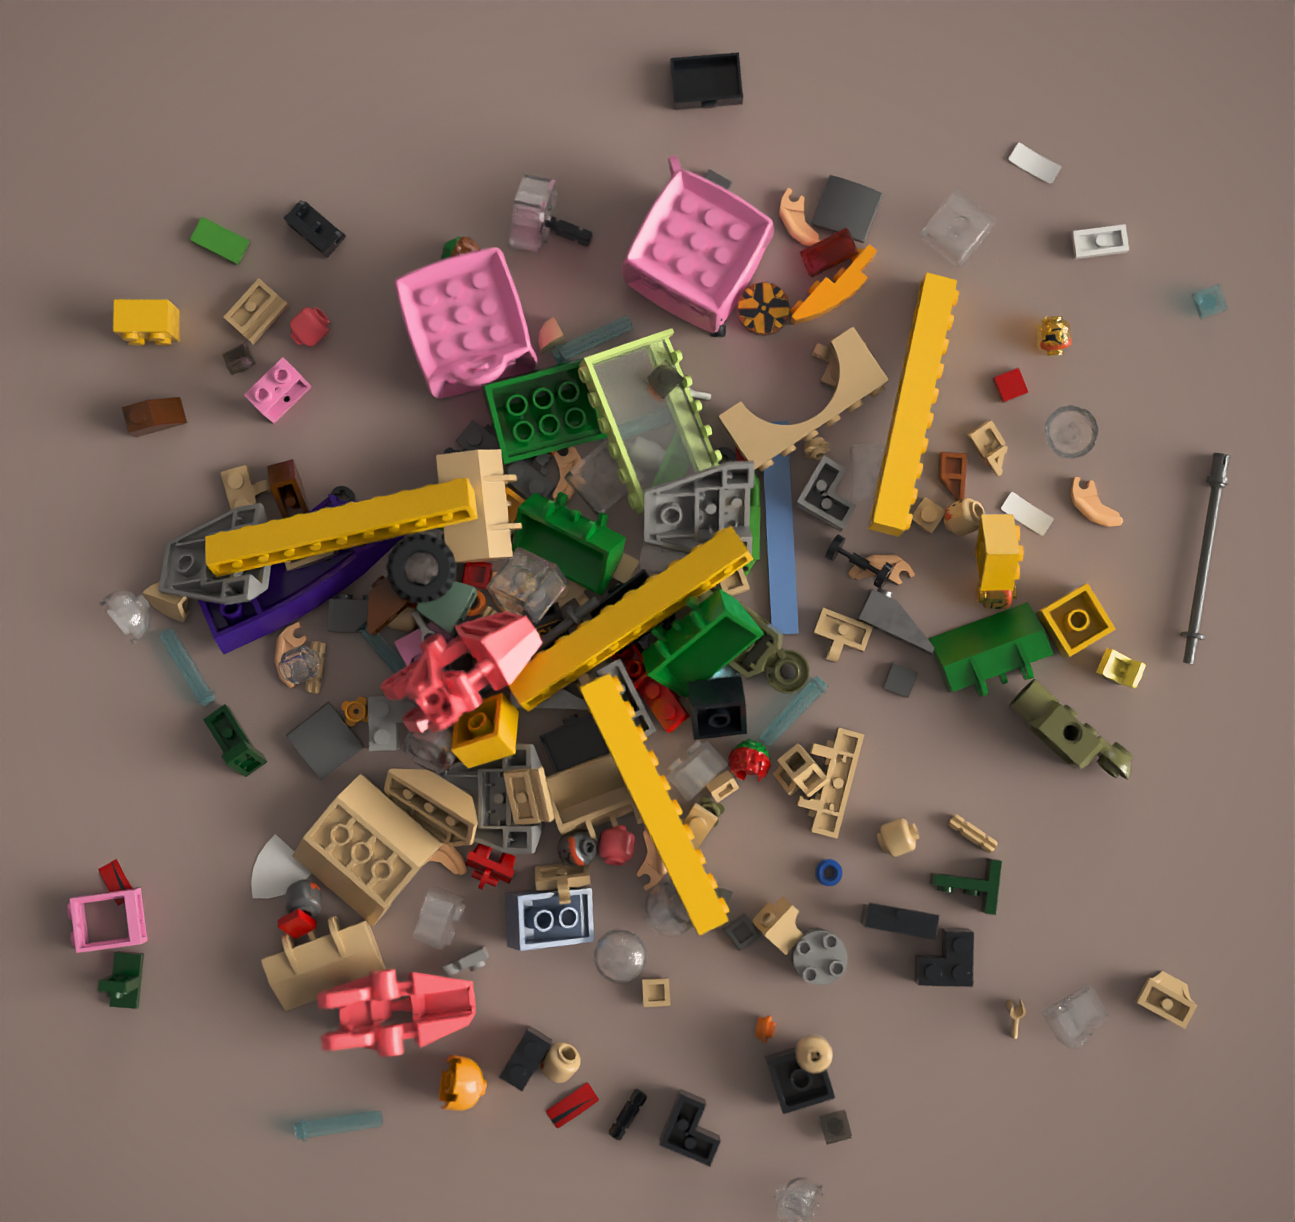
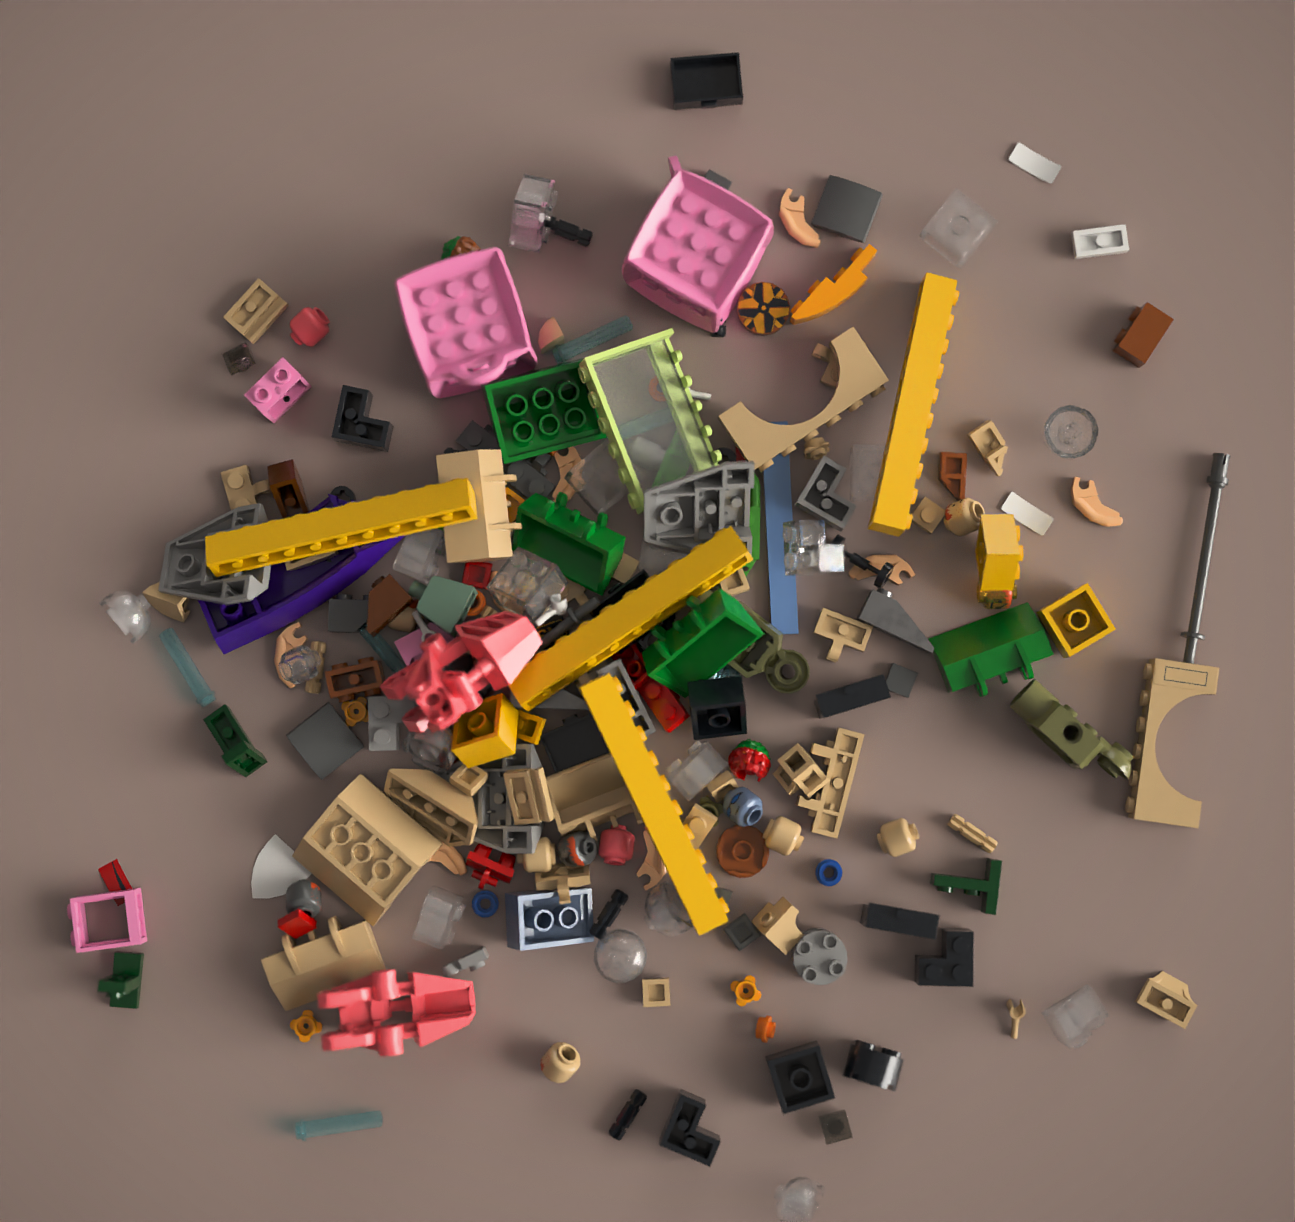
yellow brick [113,299,180,346] -> none
reddish brown slope [122,397,187,437] -> none
bright green tile [190,217,250,265] -> none
black hinge [283,200,346,258] -> none
black tyre [386,534,457,603] -> none
light orange cylinder [439,1055,487,1111] -> none
black brick [499,1026,552,1091] -> none
red sticker [546,1083,599,1128] -> none
clear smoke plate [645,360,684,399] -> none
clear light blue axle [759,675,828,747] -> none
tan head [795,1034,832,1073] -> none
clear red tile [800,228,859,277] -> none
red tile [993,368,1029,403] -> none
clear yellow head [1035,316,1072,356] -> none
light yellow bracket [1096,648,1145,688] -> none
clear light blue plate [1192,284,1228,319] -> none
none -> light orange plate [290,1009,323,1042]
none -> dark orange brick [325,656,386,703]
none -> black brick [332,385,394,452]
none -> tan plate [450,764,488,797]
none -> blue plate [472,890,499,918]
none -> yellow slope [516,709,546,745]
none -> tan head [517,837,556,873]
none -> white hand [534,593,568,627]
none -> black axle [589,889,629,940]
none -> dark orange tile [716,825,770,878]
none -> sand blue head [723,787,763,827]
none -> light orange plate [730,975,761,1006]
none -> tan head [762,816,804,856]
none -> clear brick [783,520,845,576]
none -> black container [814,674,891,719]
none -> black brick [843,1040,904,1092]
none -> dark orange brick [1112,302,1174,368]
none -> tan arch [1125,658,1219,828]

